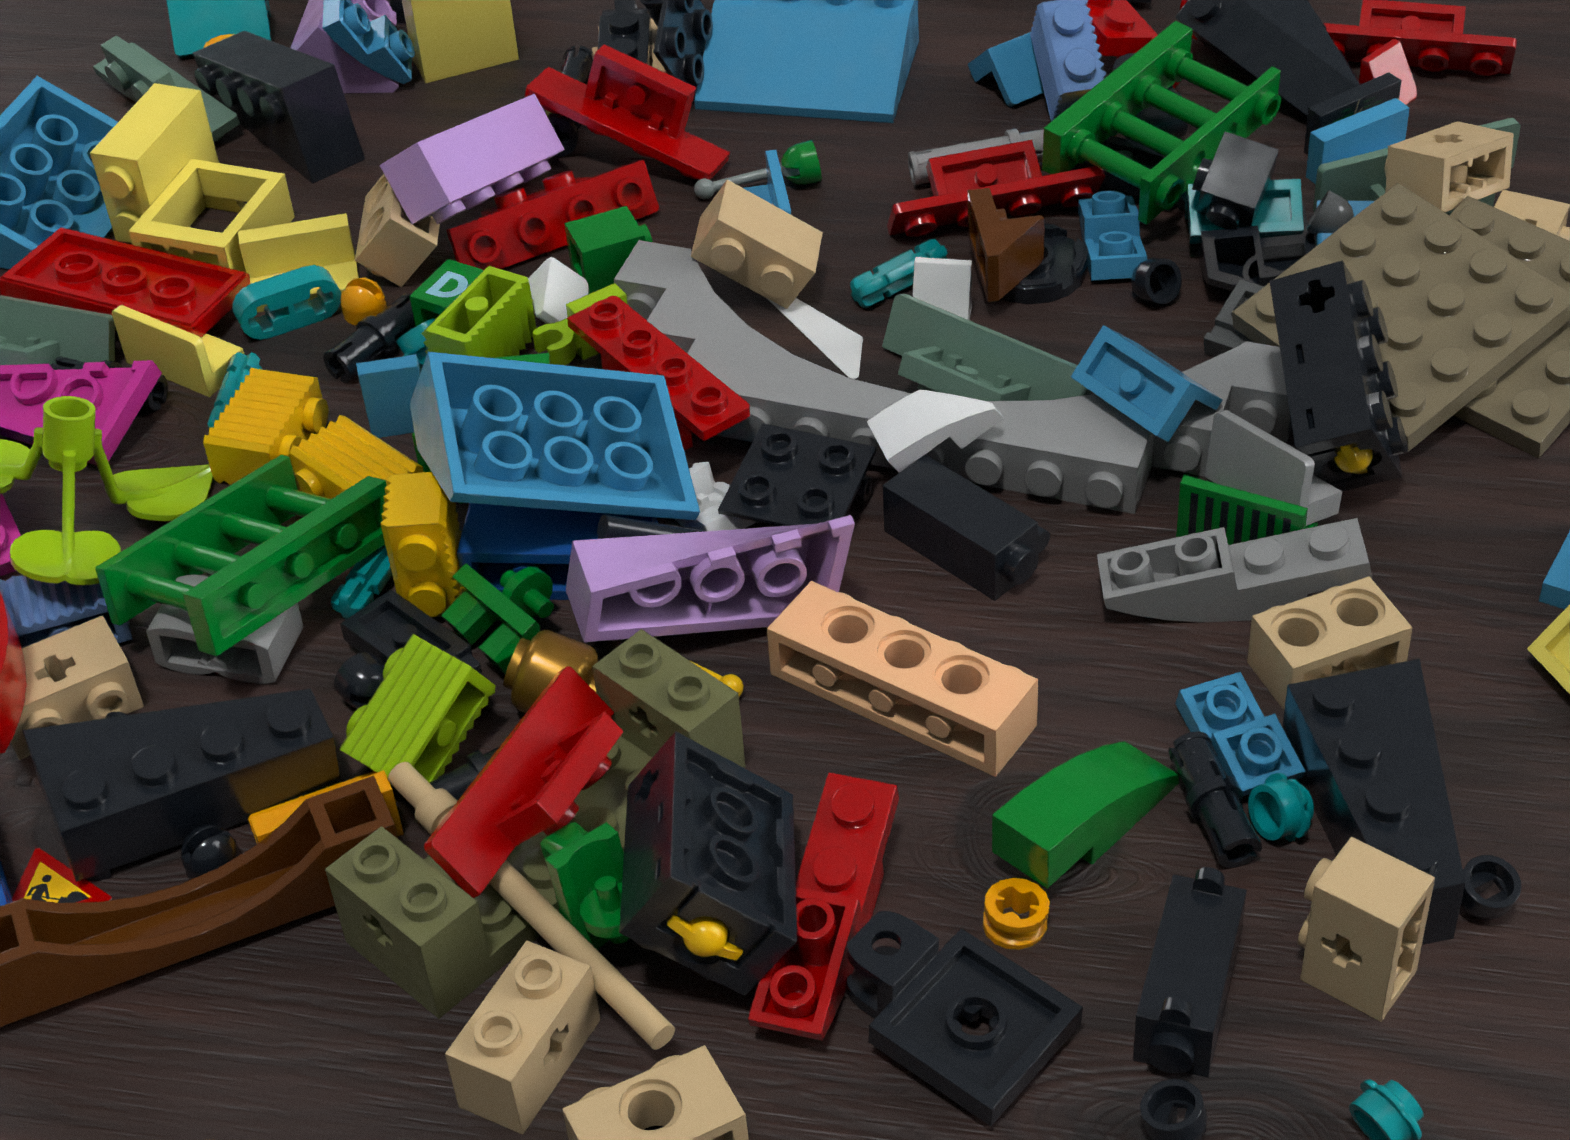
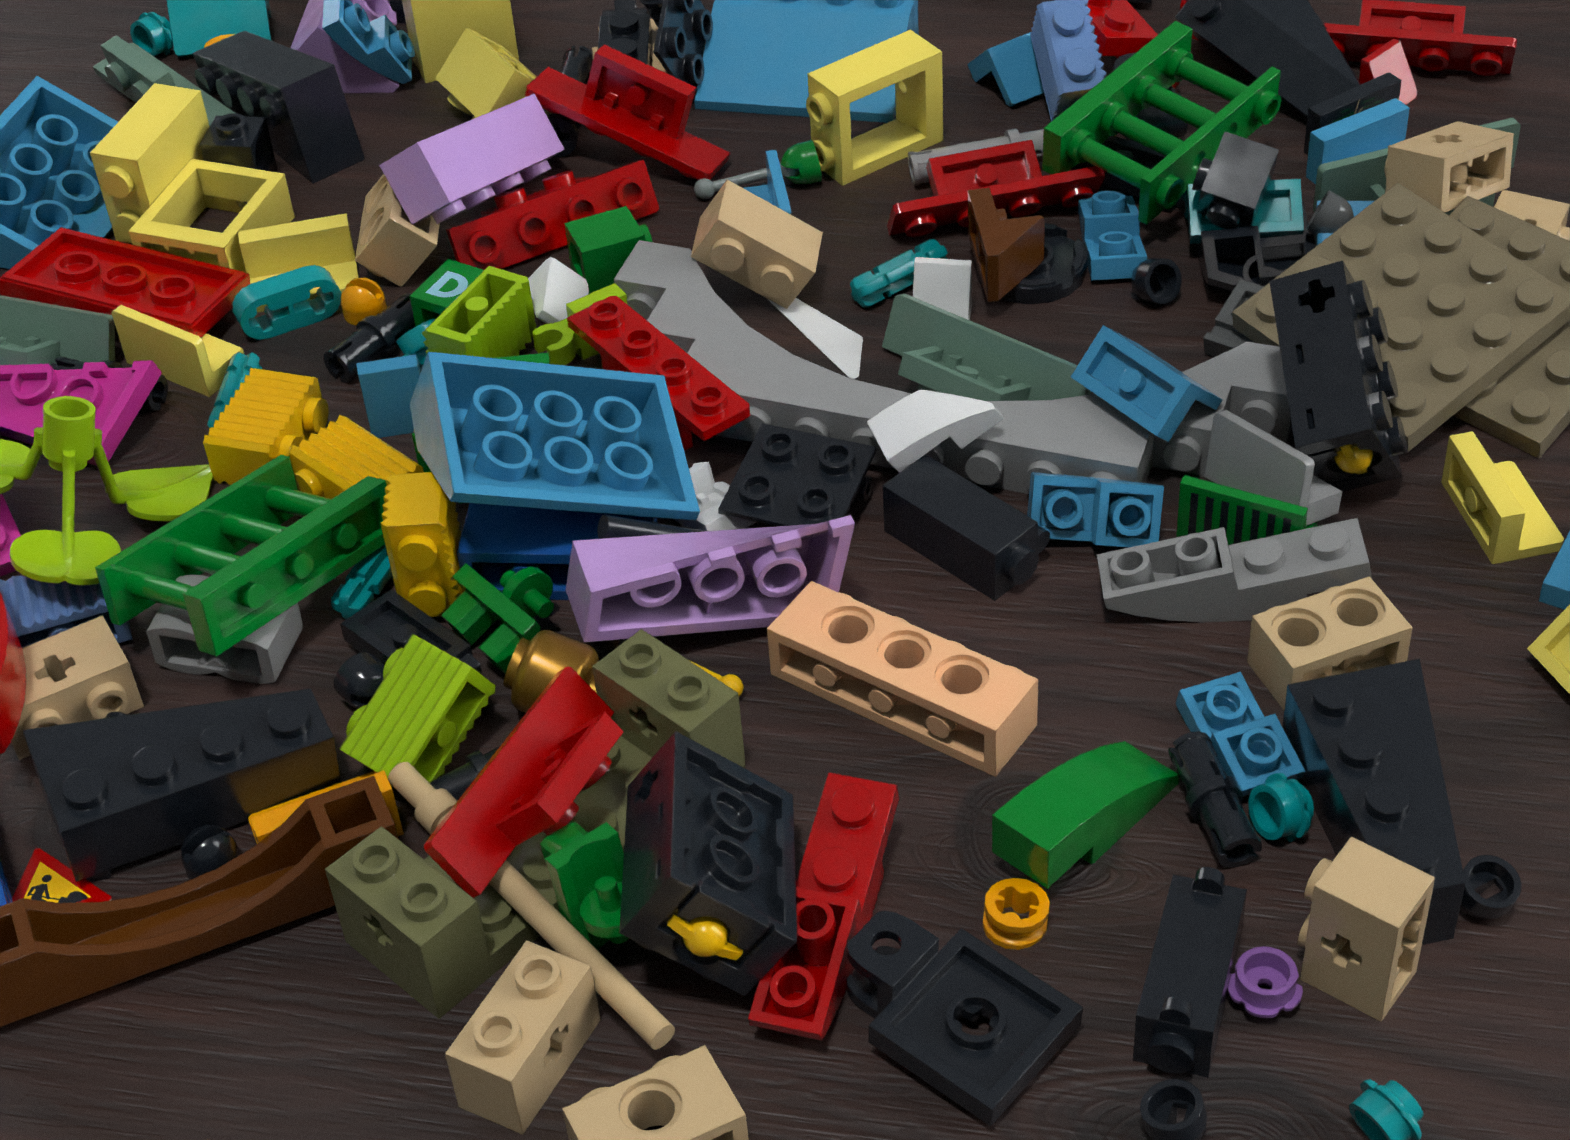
none -> teal plate [130,12,173,56]
none -> black brick [200,113,278,172]
none -> light yellow brick [435,27,537,120]
none -> light yellow window [806,29,943,186]
none -> dark azure slope [1027,472,1164,547]
none -> medium lavender plate [1227,946,1303,1018]
none -> light yellow panel [1441,431,1564,564]

